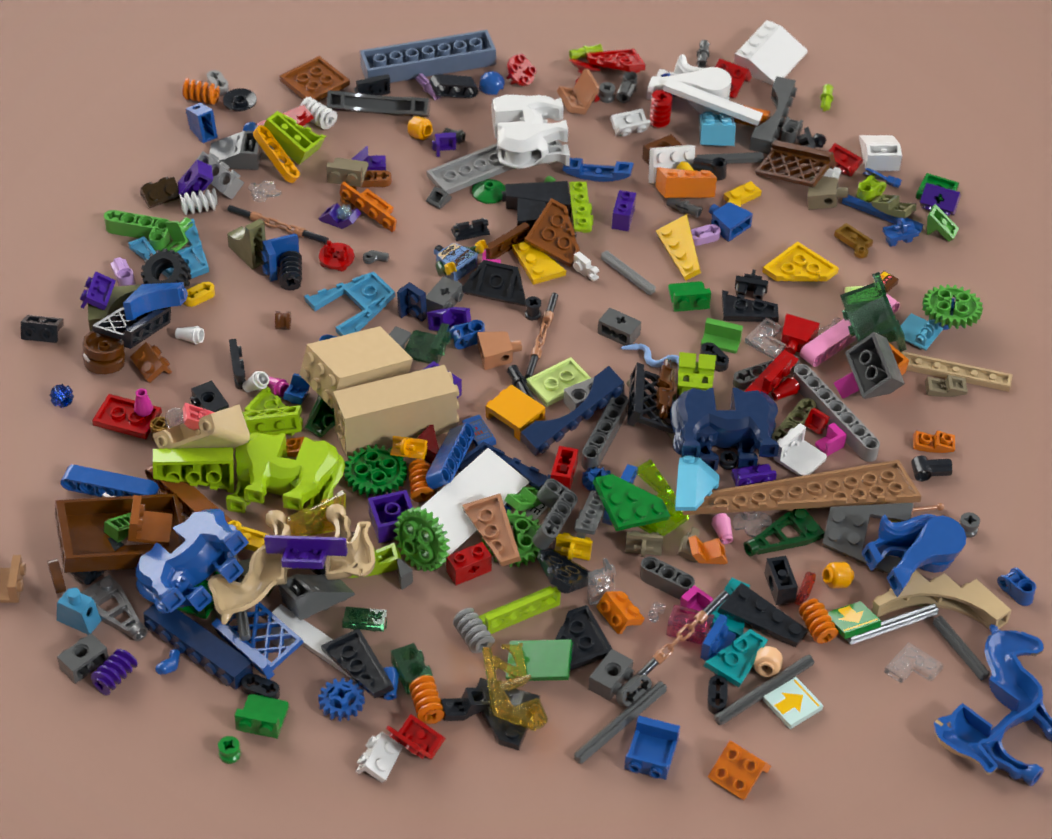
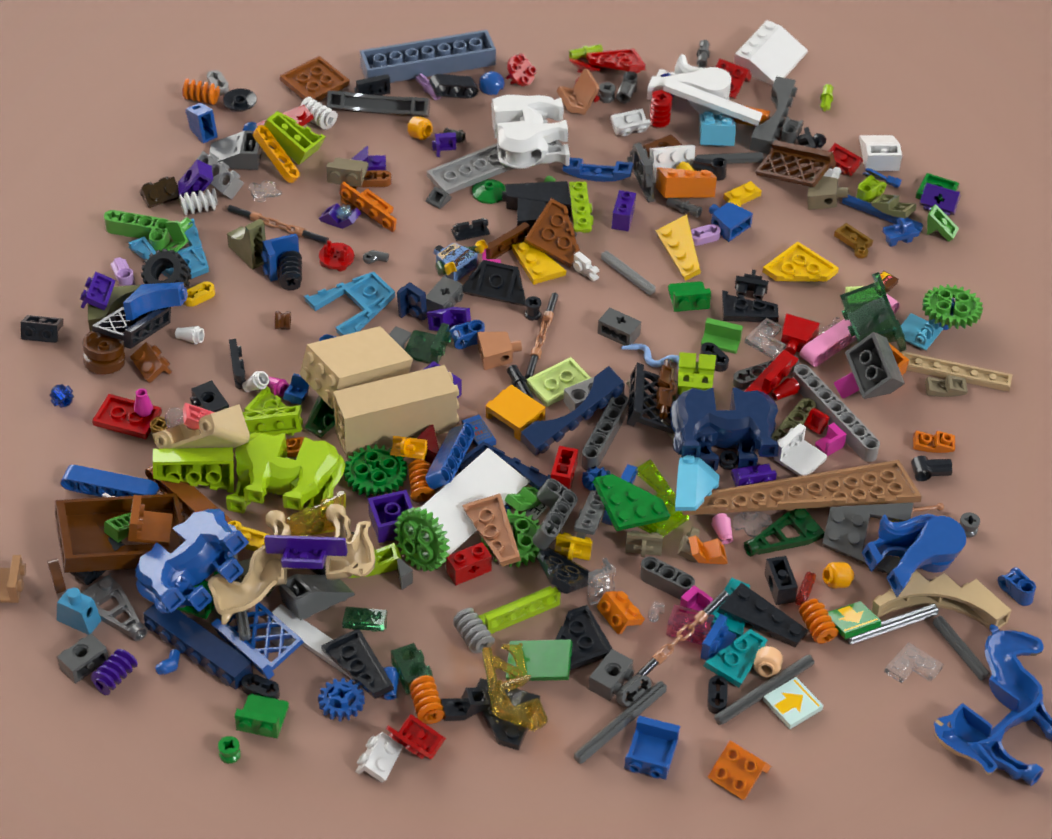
none -> dark grey wing [627,143,655,203]

